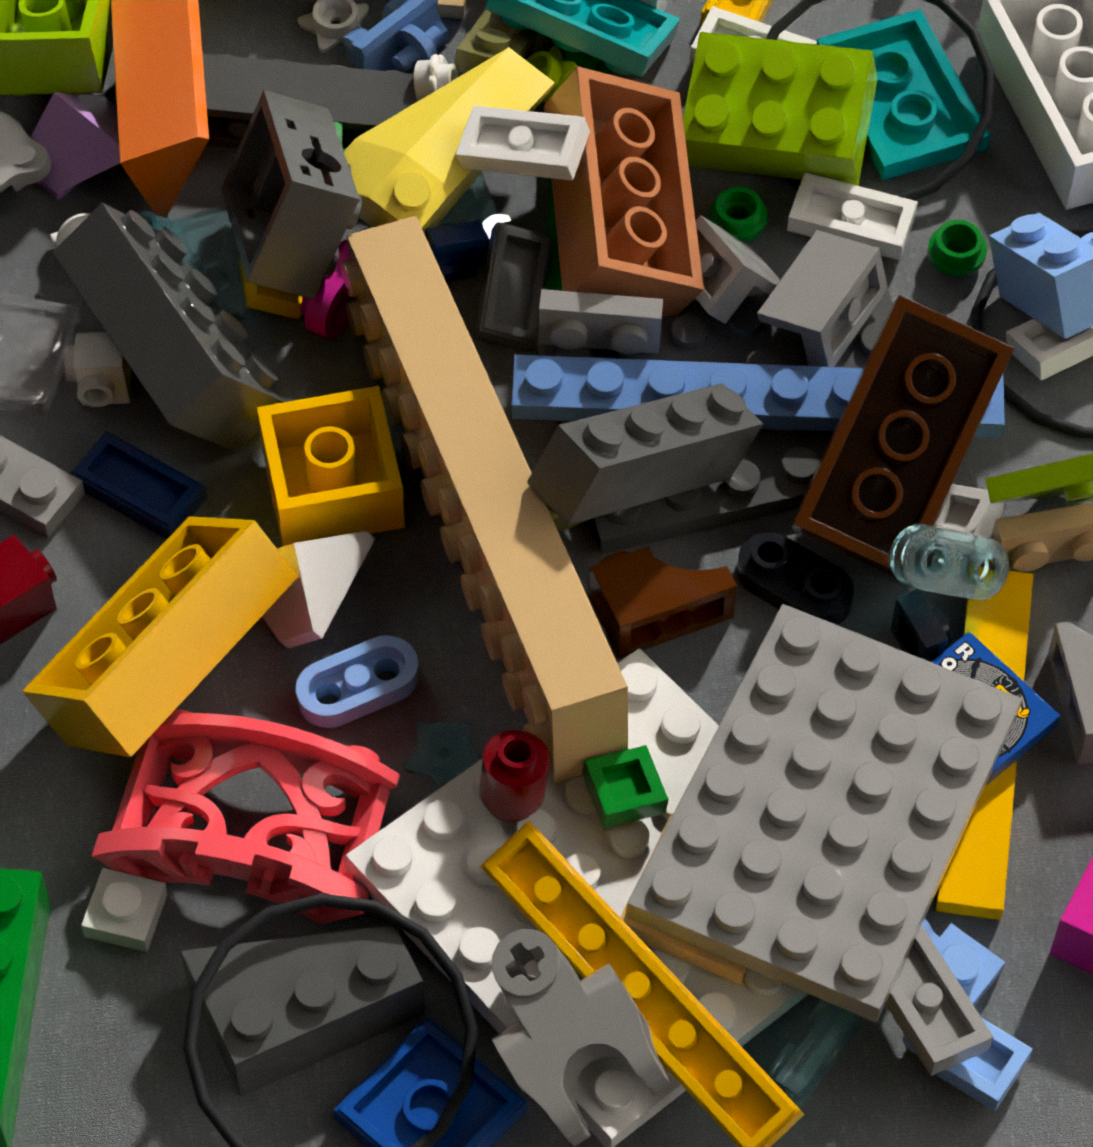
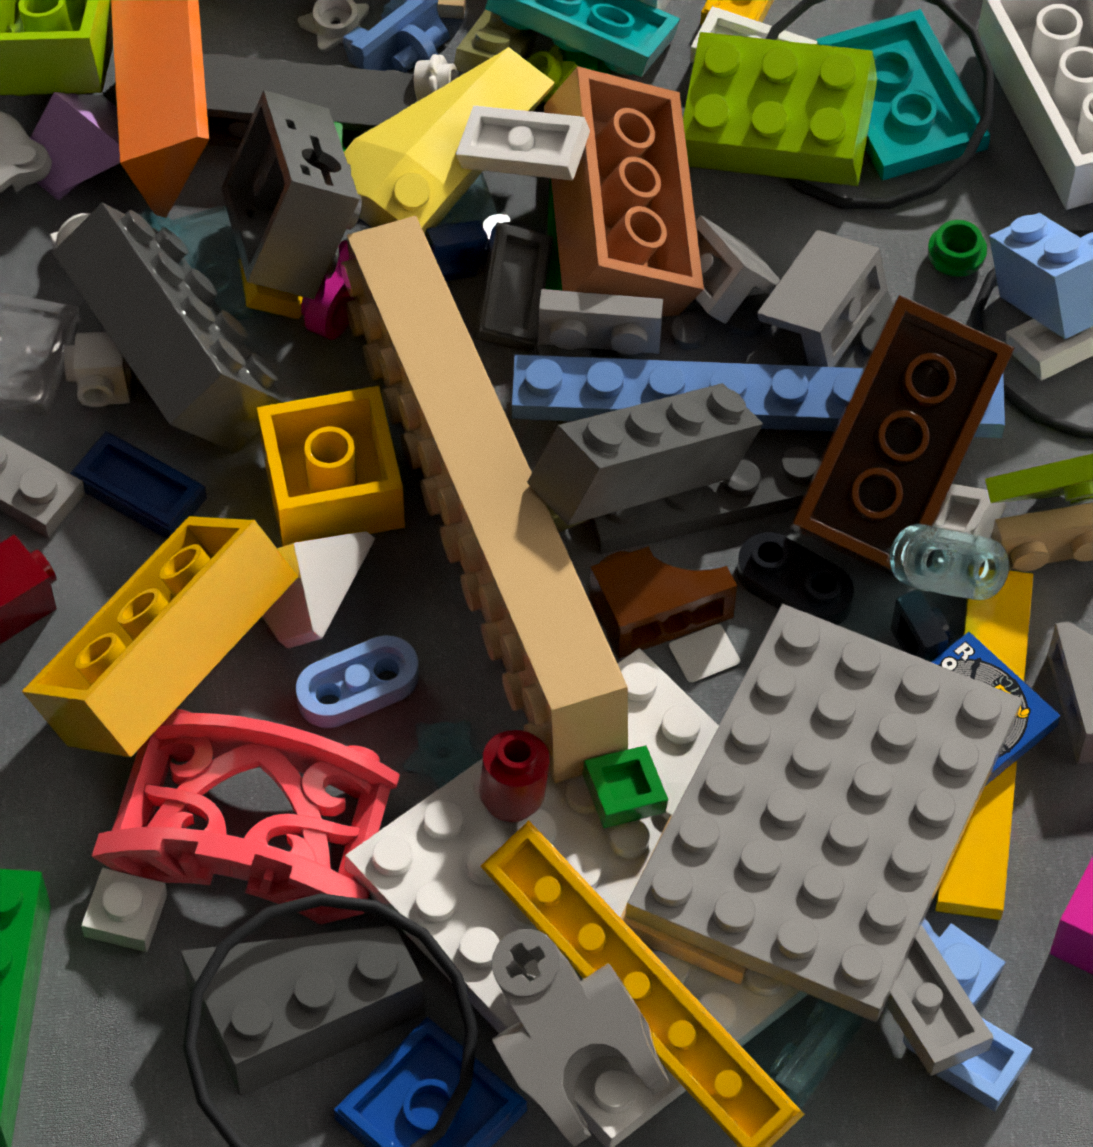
green plate [708,186,767,242] -> none
white plate [787,172,918,261] -> none
none -> white sticker [669,624,740,683]

